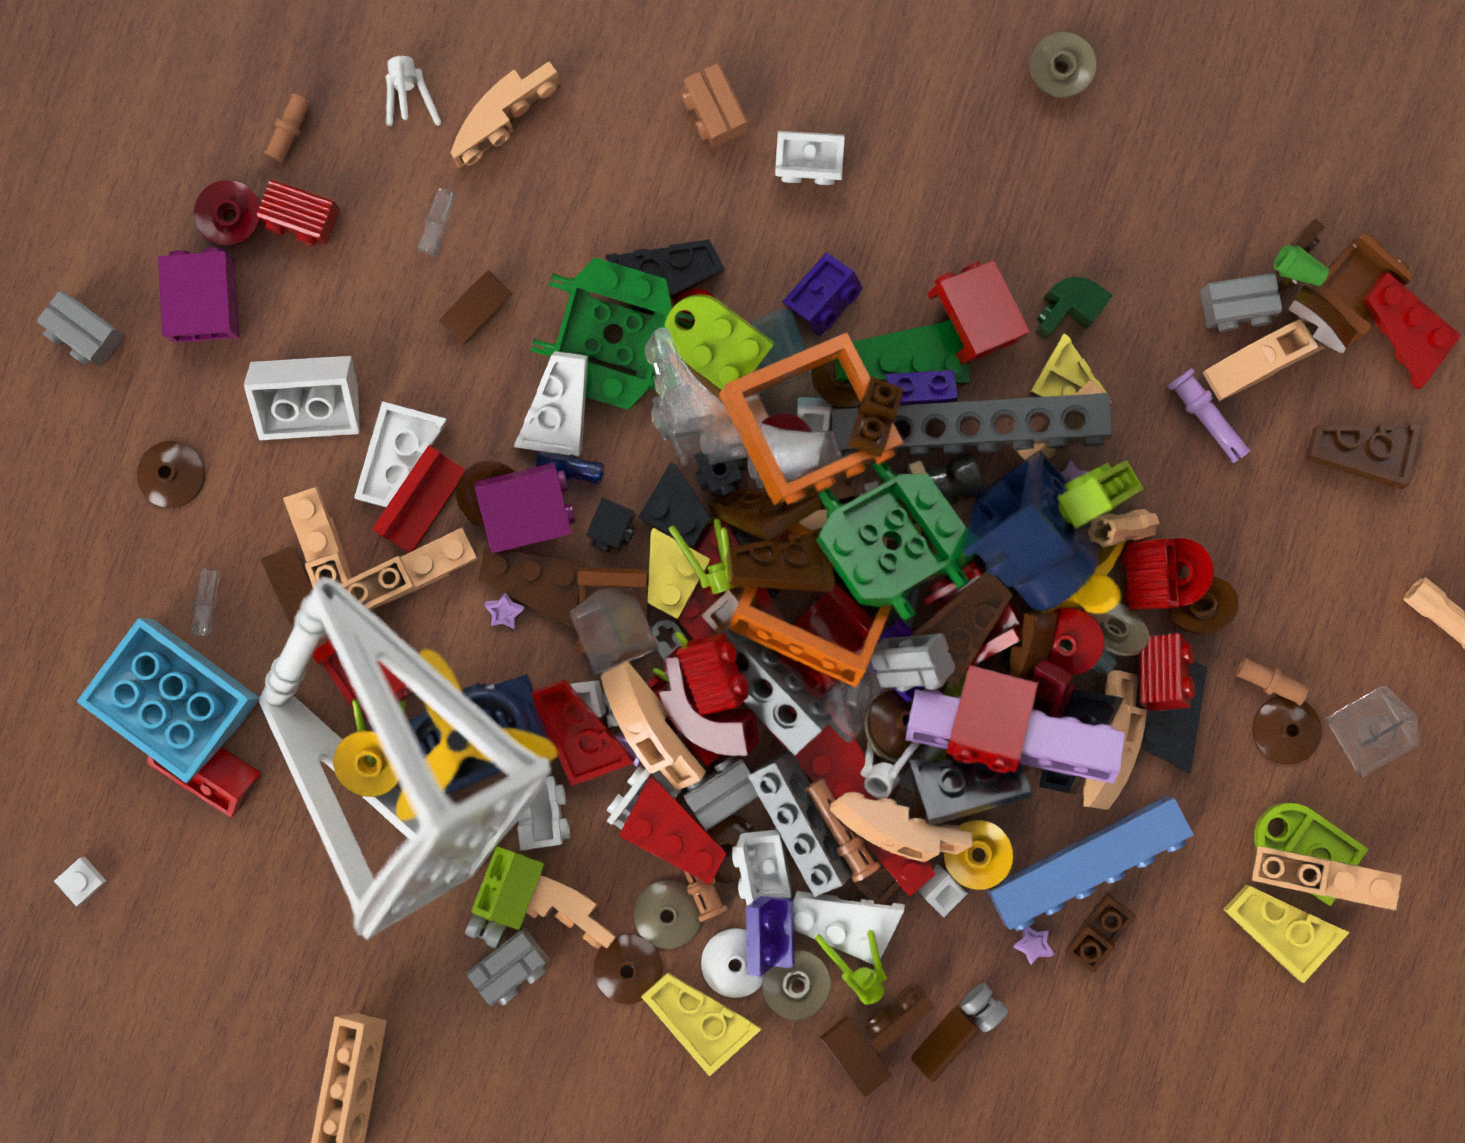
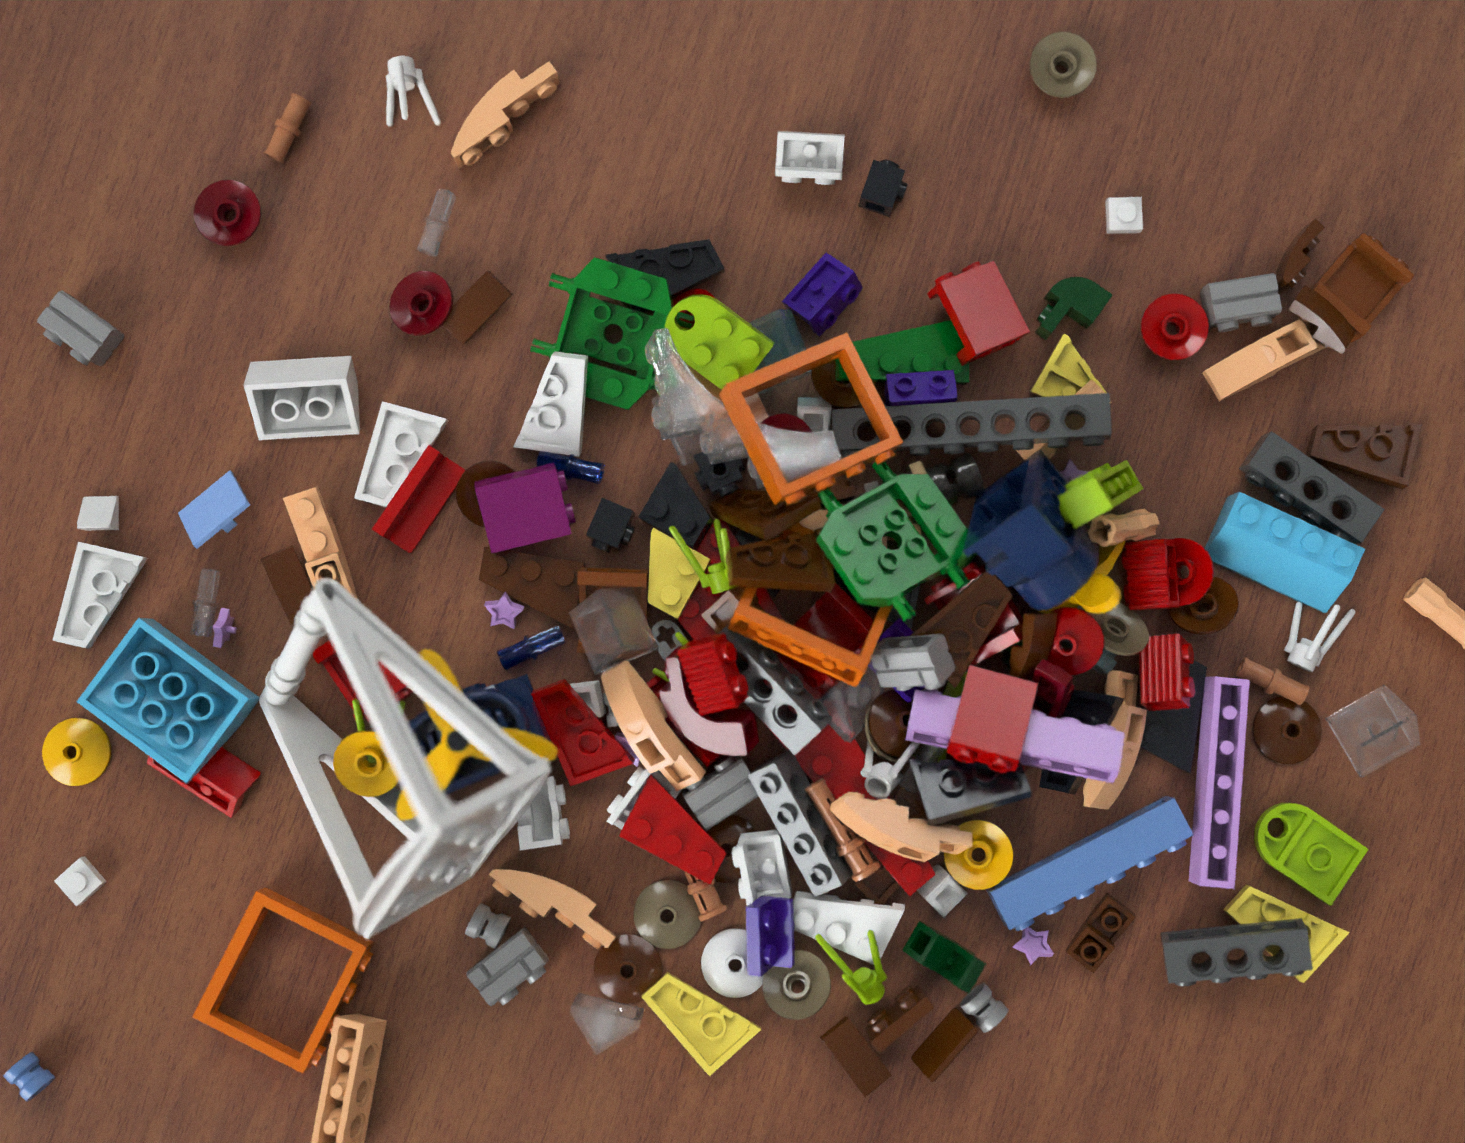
reddish brown dish [137,441,205,508] -> none
magenta brick [158,247,240,343] -> none
red brick [257,179,340,247] -> none
light nougat slope [340,527,478,610] -> none
lime hinge [471,846,545,930] -> none
nougat brick [681,63,748,148] -> none
reddish brown slope [848,376,904,458] -> none
lavender pin [1167,368,1250,463] -> none
light nougat slope [1252,846,1402,910] -> none
bright green cone [1274,244,1329,287] -> none
red wing [1362,272,1462,389] -> none
none -> medium blue wheel [4,1052,56,1102]
none -> yellow dish [42,718,111,786]
none -> white wing [52,542,148,649]
none -> white slope [77,496,119,531]
none -> light blue piece [178,470,250,549]
none -> orange window [192,887,374,1074]
none -> lavender piece [213,608,237,648]
none -> dark red dish [389,271,453,336]
none -> clear blue axle [497,626,565,671]
none -> clear slope [570,993,645,1055]
none -> black brick [858,160,908,217]
none -> dark green brick [902,920,987,994]
none -> white plate [1105,197,1143,234]
none -> red dish [1141,293,1209,361]
none -> dark grey brick [1160,918,1313,986]
none -> lavender brick [1189,676,1250,889]
none -> medium azure slope [1205,492,1365,613]
none -> dark grey brick [1239,431,1385,544]
none -> white plant [1284,602,1355,672]

